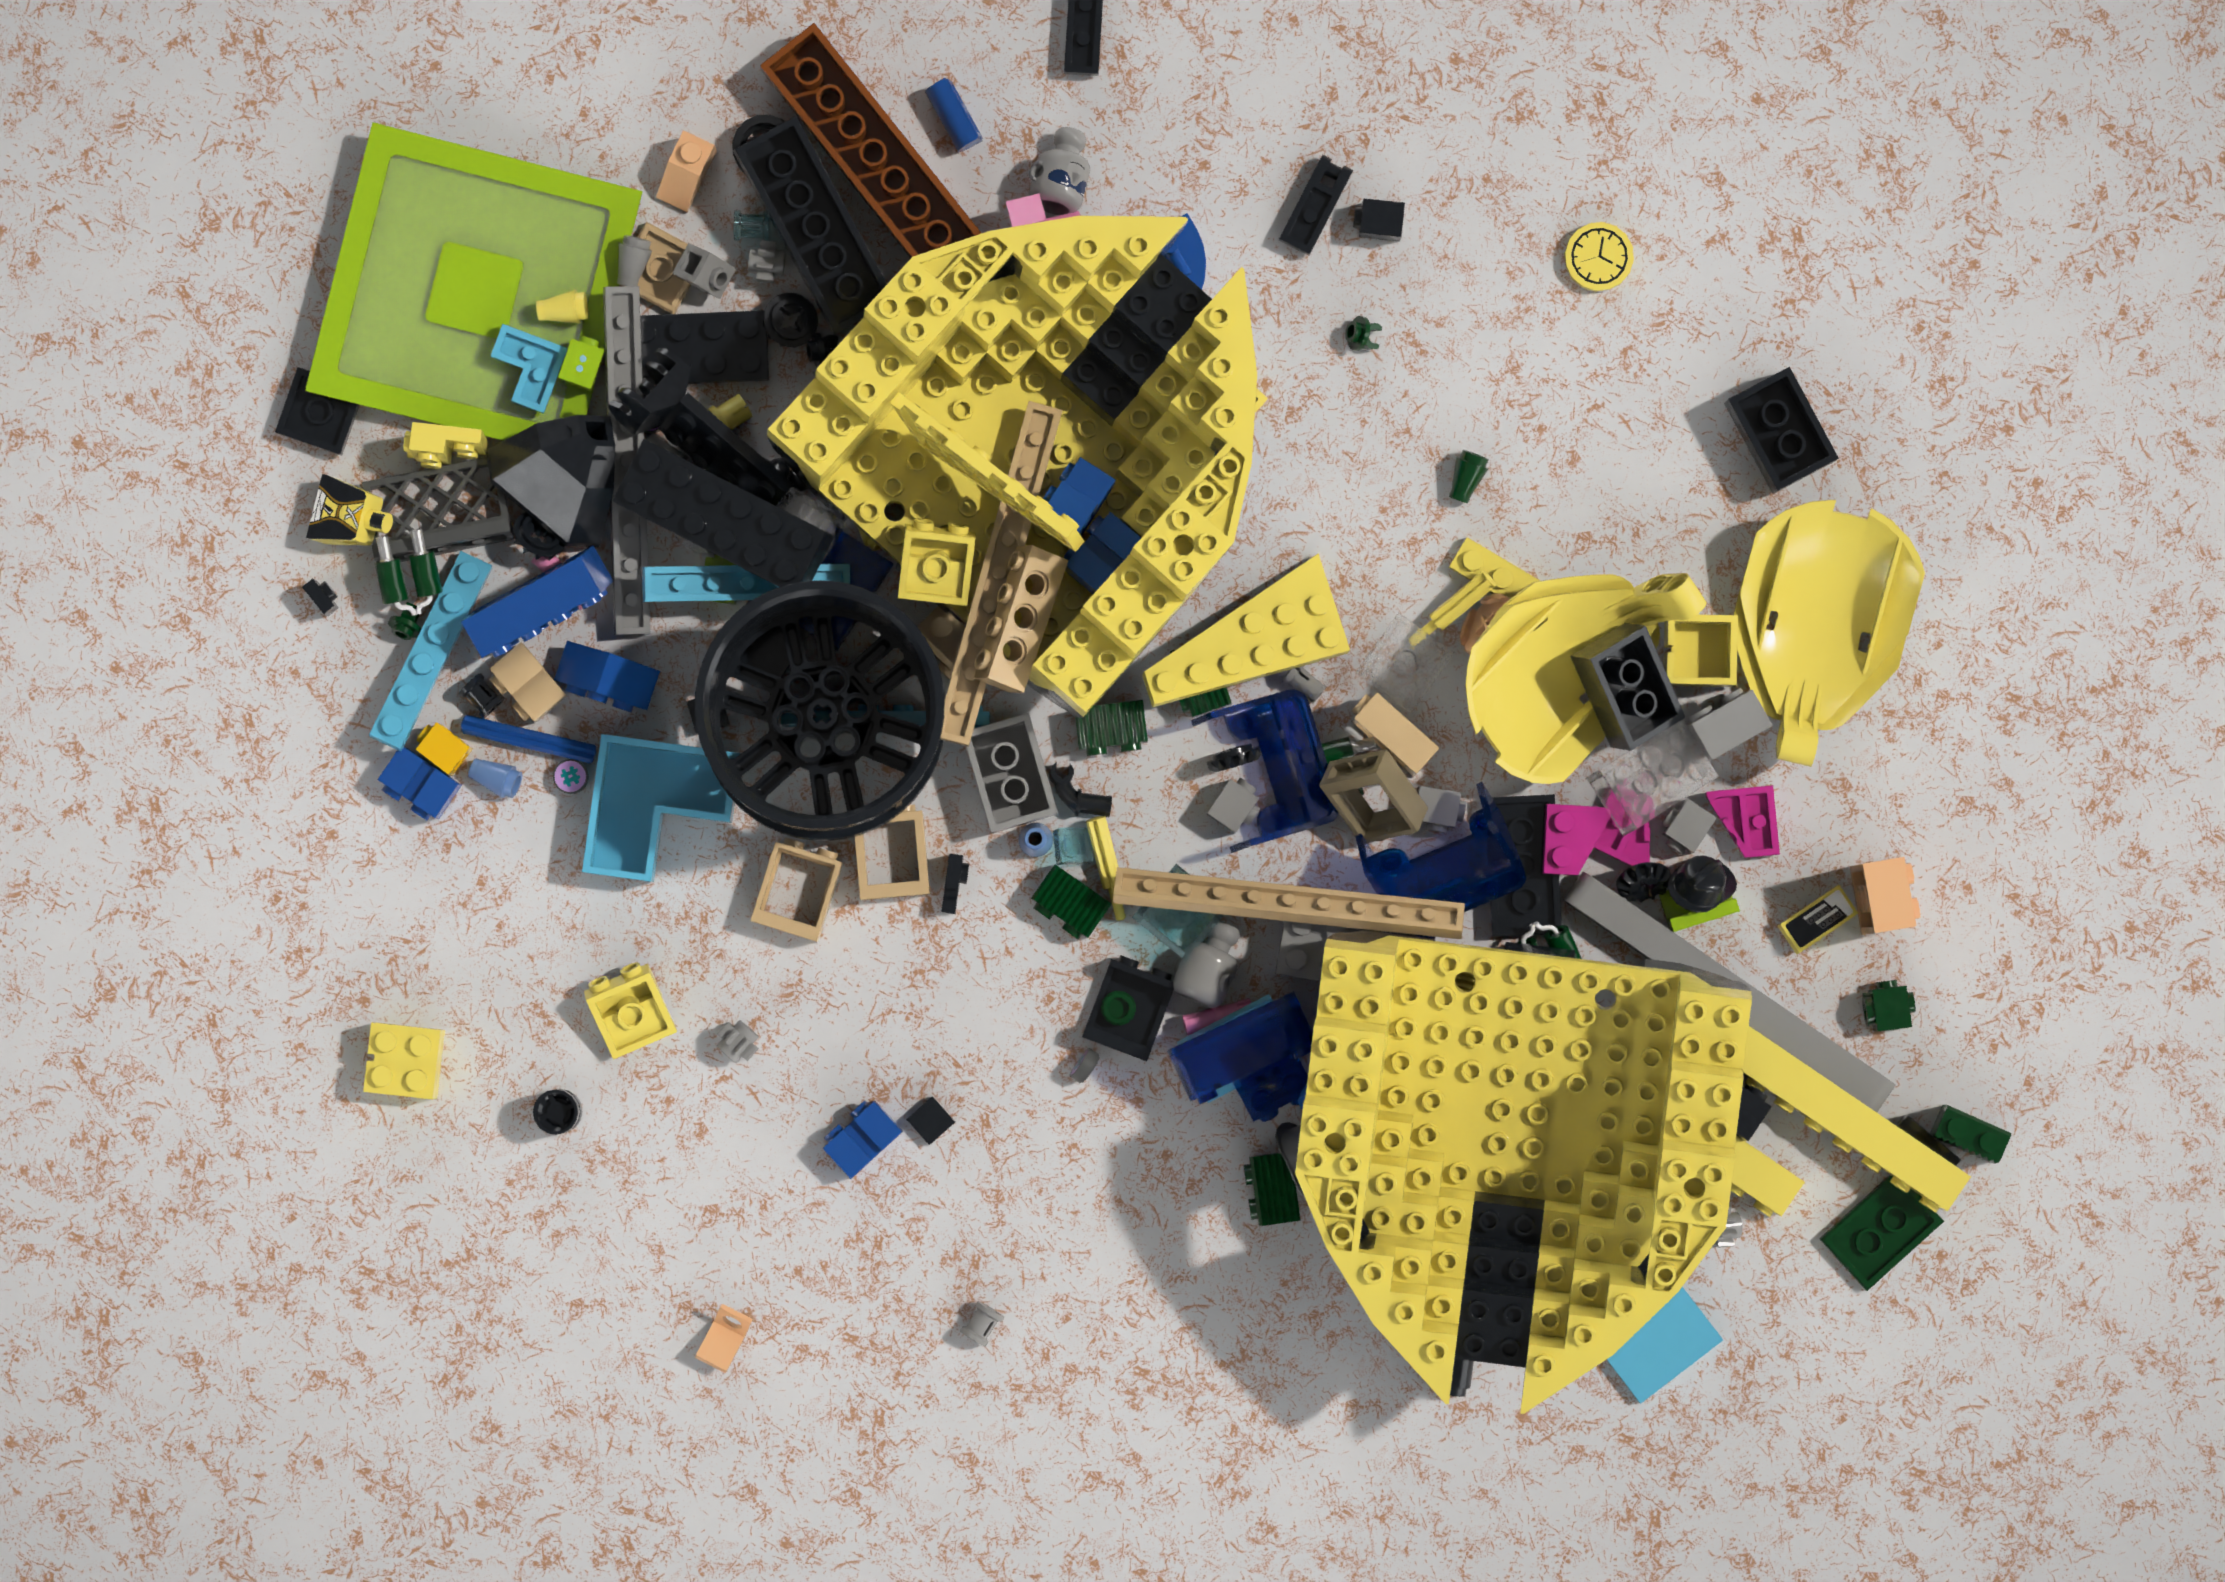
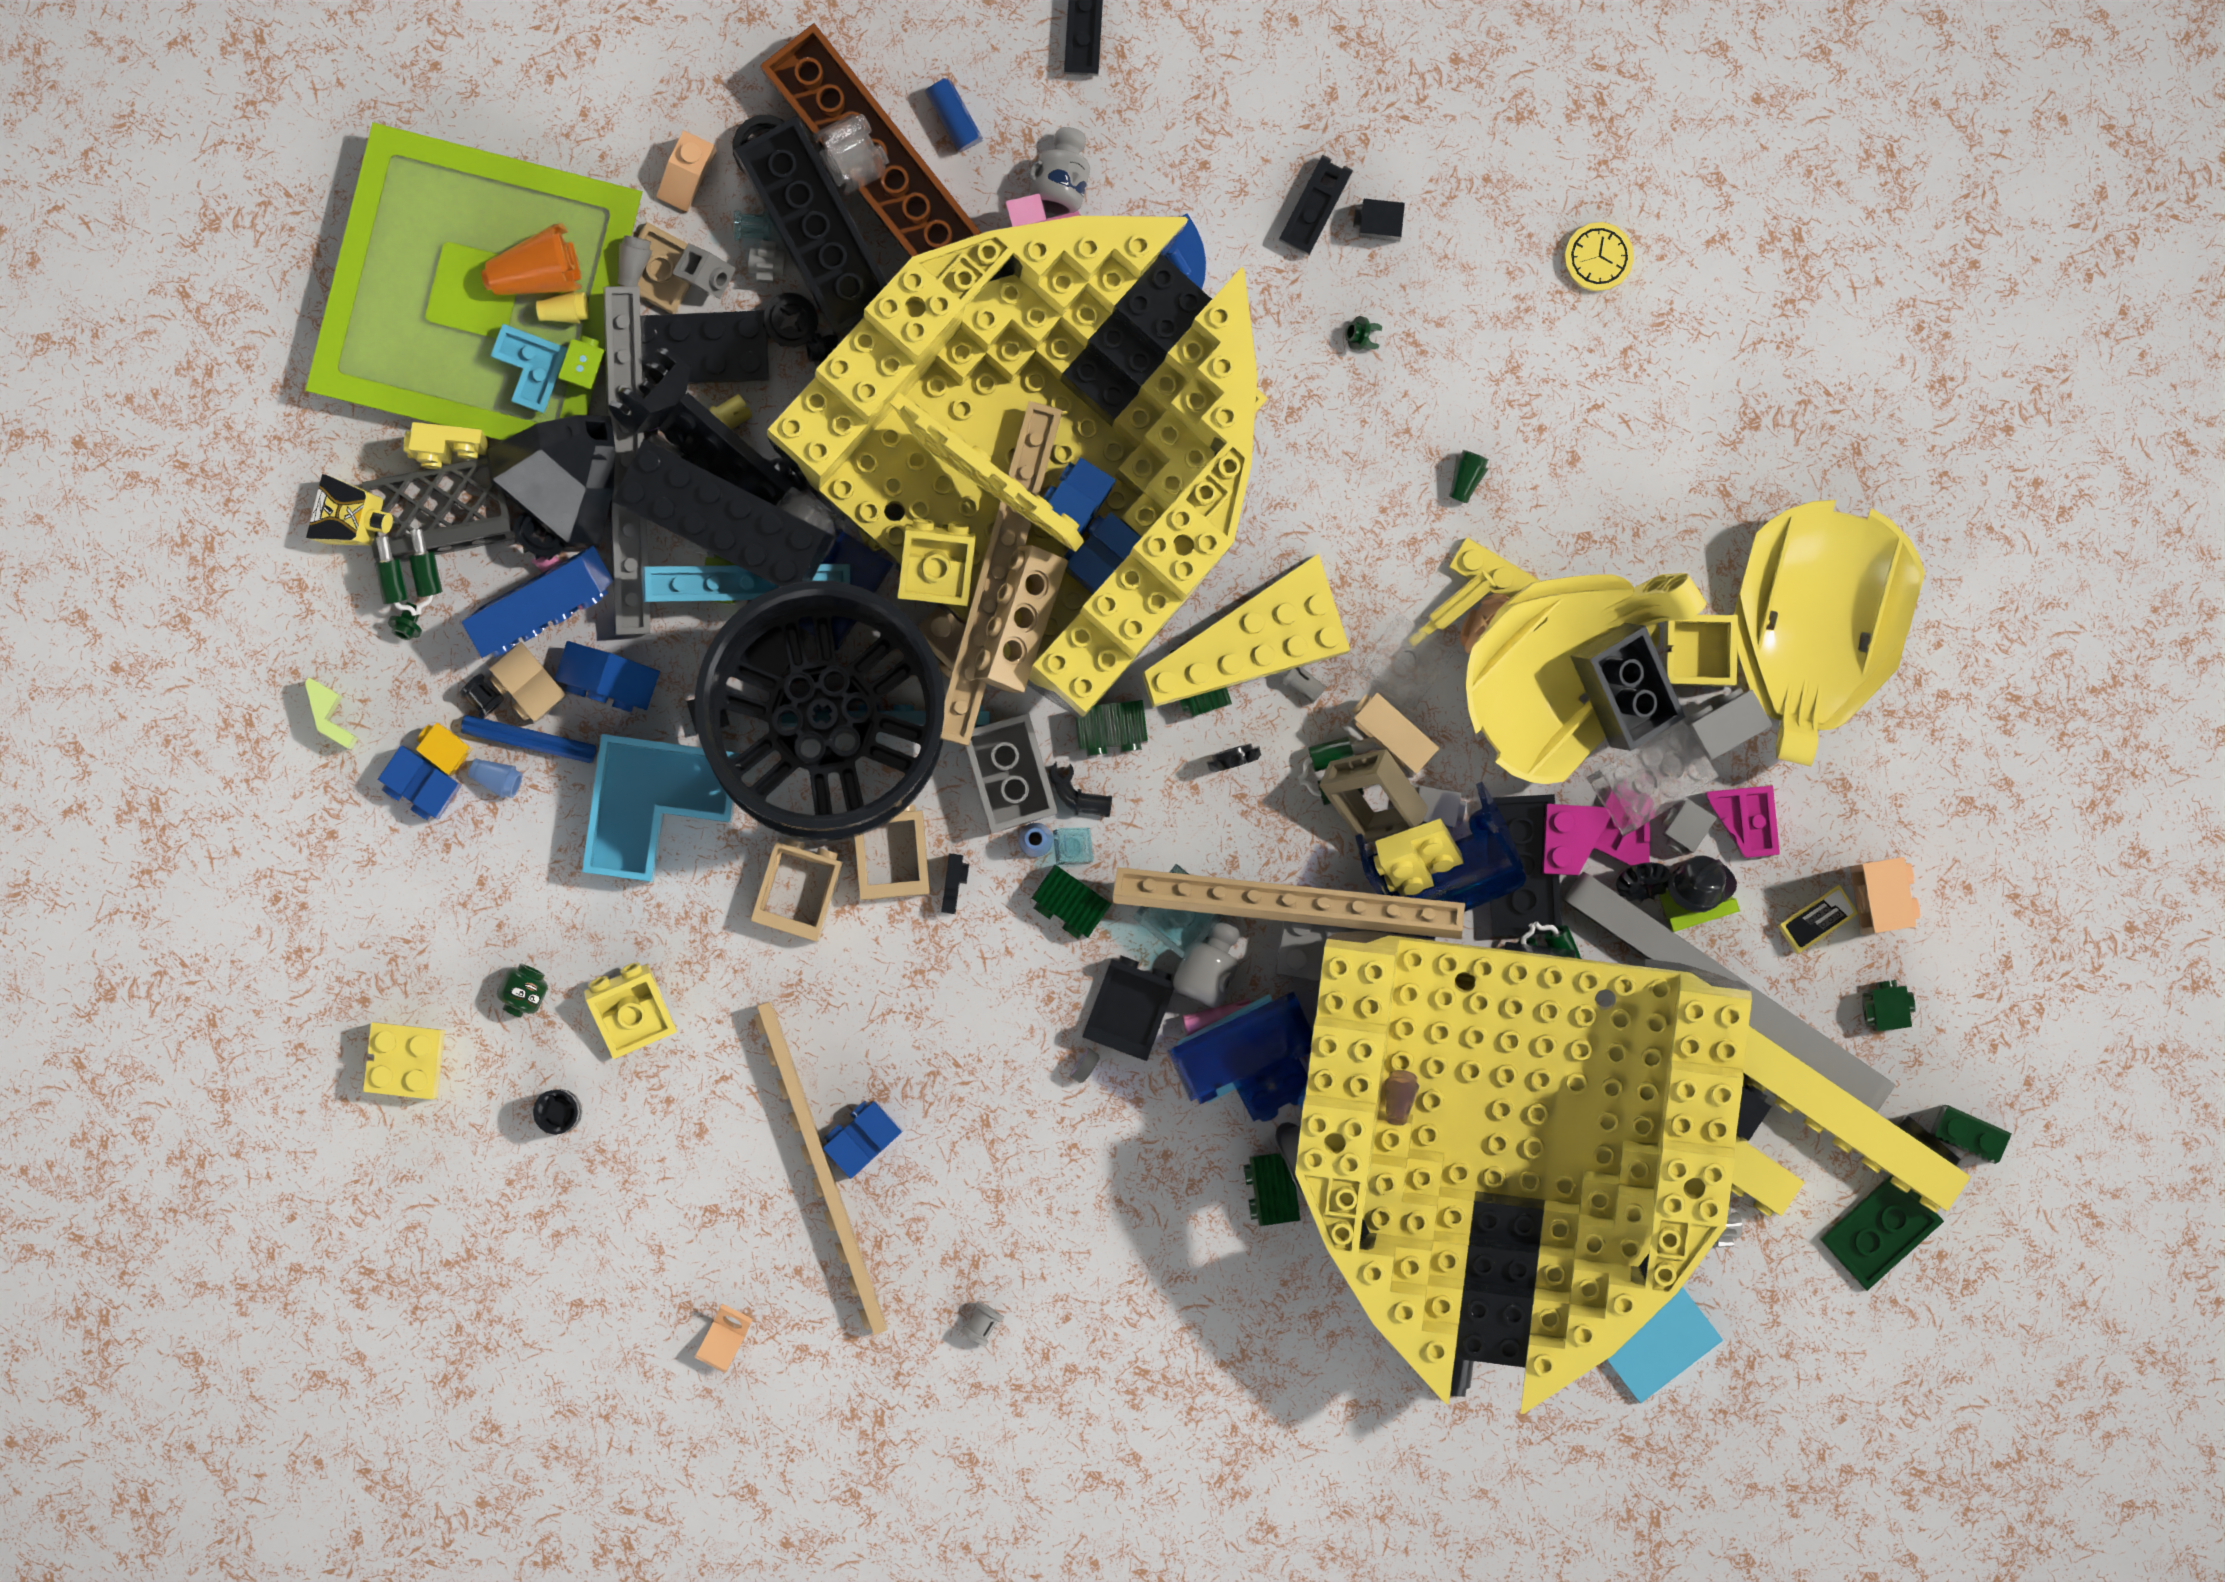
black plate [275,367,360,456] -> none
black plate [302,579,339,616] -> none
medium azure plate [369,551,493,751] -> none
tile [553,759,589,794] -> none
light grey gear [717,1020,759,1063] -> none
black tile [906,1096,955,1145] -> none
light yellow axle [1085,816,1126,921] -> none
dark green tile [1101,991,1136,1025] -> none
clear blue windscreen [1191,689,1339,853] -> none
light grey brick [1207,778,1261,833] -> none
black brick [1724,366,1839,494] -> none
none -> yellowish green slope [305,677,358,750]
none -> orange cone [481,223,581,295]
none -> dark green head [497,963,548,1018]
none -> tan plate [754,1002,888,1335]
none -> clear brick [814,114,889,195]
none -> light yellow plate [1373,818,1464,897]
none -> cone [1385,1070,1420,1126]

